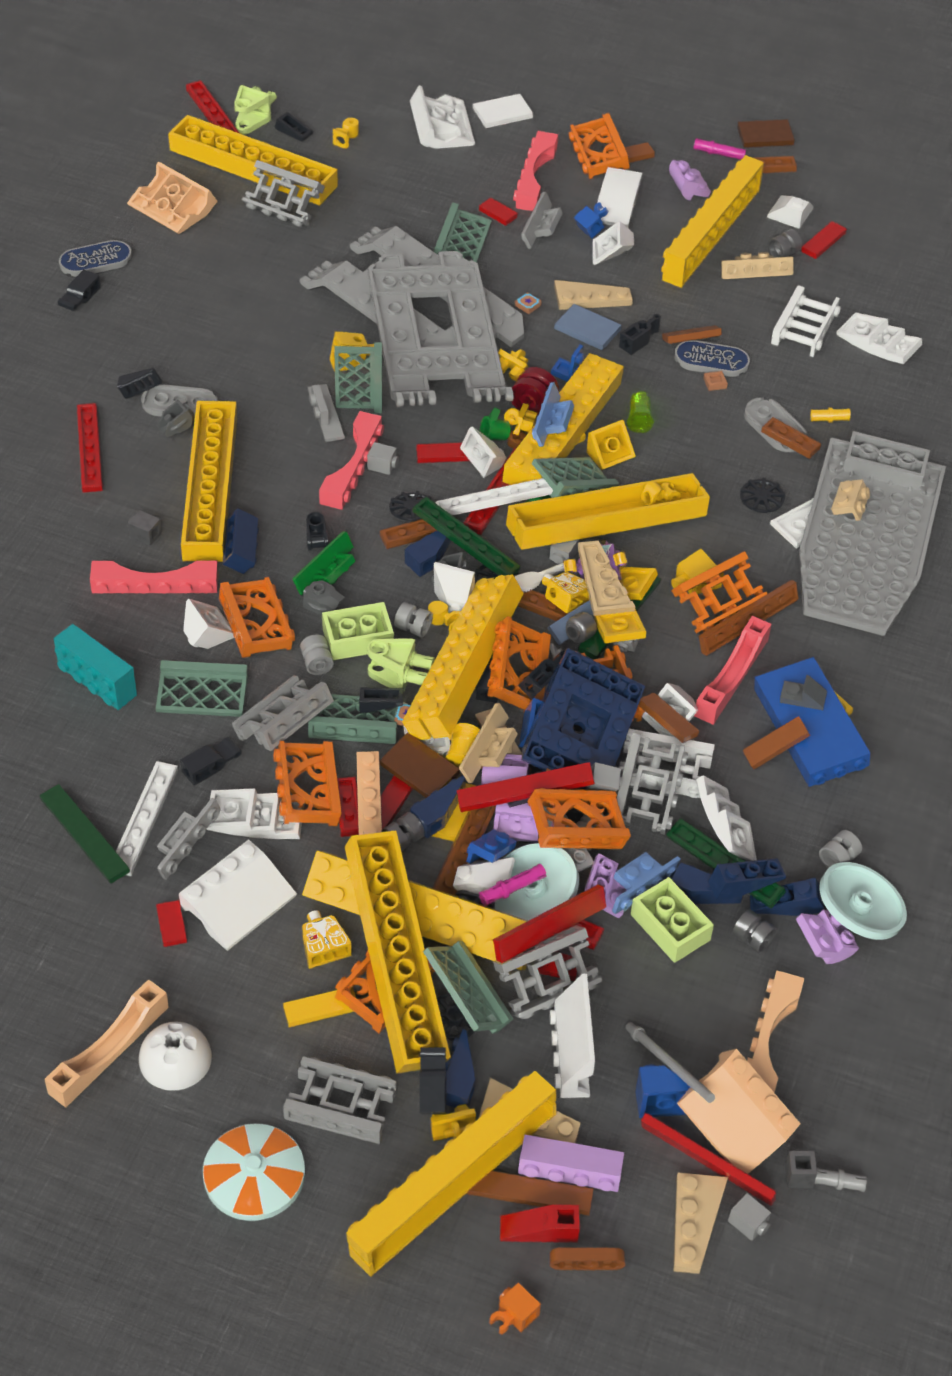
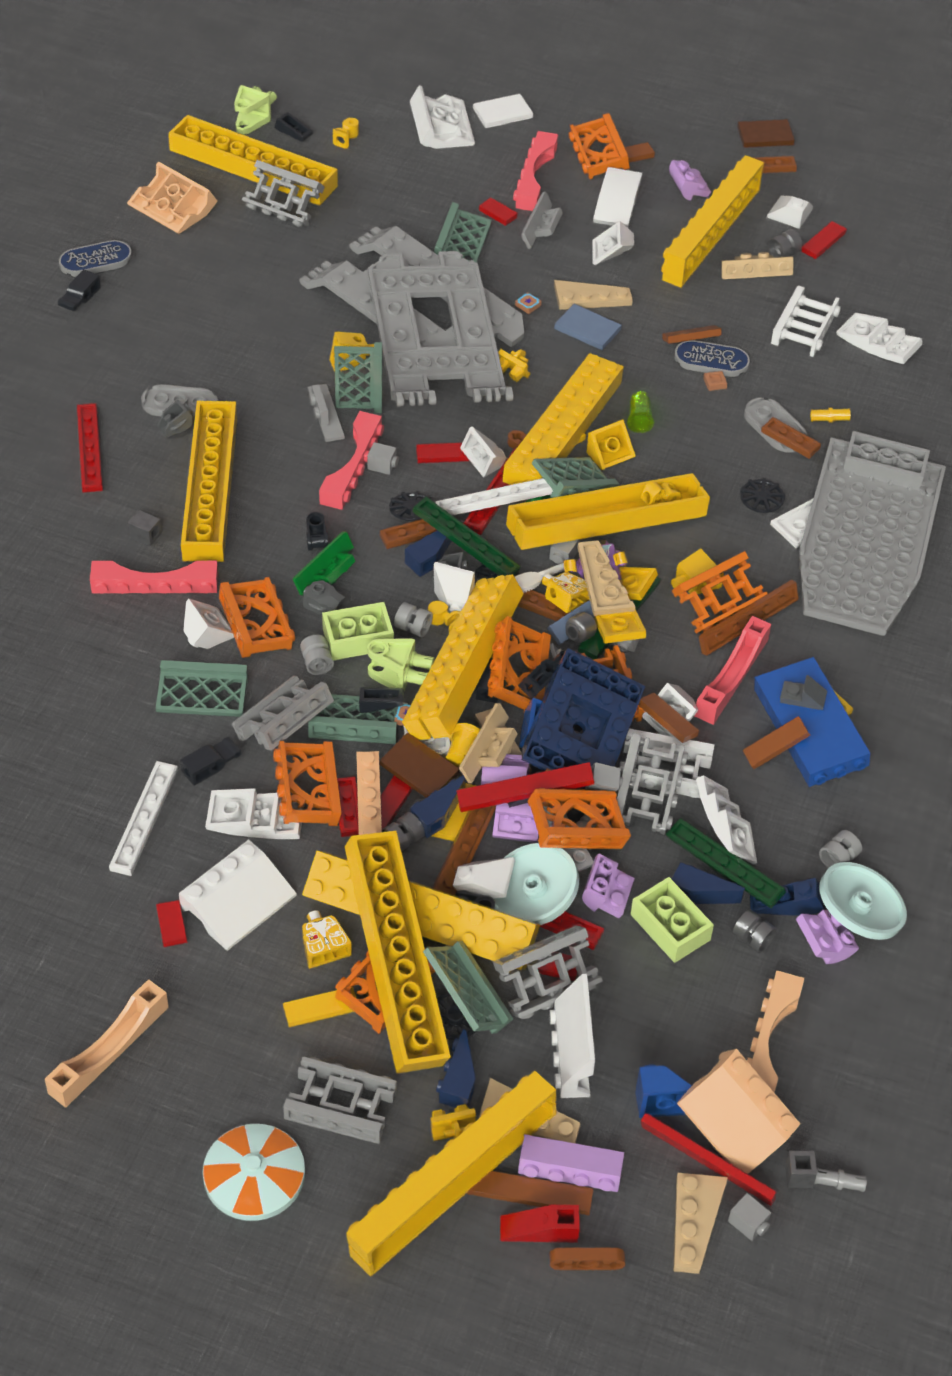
dark green tile [39,784,130,884] -> none
teal brick [54,624,137,710] -> none
black slope [117,368,162,399] -> none
white piece [139,1022,212,1090] -> none
light grey bracket [157,798,221,880] -> none
red tile [186,80,240,134] -> none
dark blue brick [223,508,259,574] -> none
black piece [420,1047,447,1115] -> none
blue bracket [466,829,517,864] -> none
dark pink pin [479,864,547,906] -> none
green piece [480,407,511,441] -> none
orange brick [489,1282,541,1334] -> none
red tile [493,885,606,963] -> none
yellow hips [504,403,538,435] -> none
dark red wheel [511,367,559,416] -> none
medium blue bracket [532,382,574,447] -> none
blue bracket [551,345,584,382] -> none
blue brick [574,202,608,239] -> none
medium blue bracket [612,852,680,914] -> none
black piece [619,314,661,355] -> none
light grey bar [626,1022,715,1103] -> none
dark pink pin [693,138,746,160] -> none
dark blue slope [708,858,787,900] -> none
tan bracket [831,479,870,521] -> none

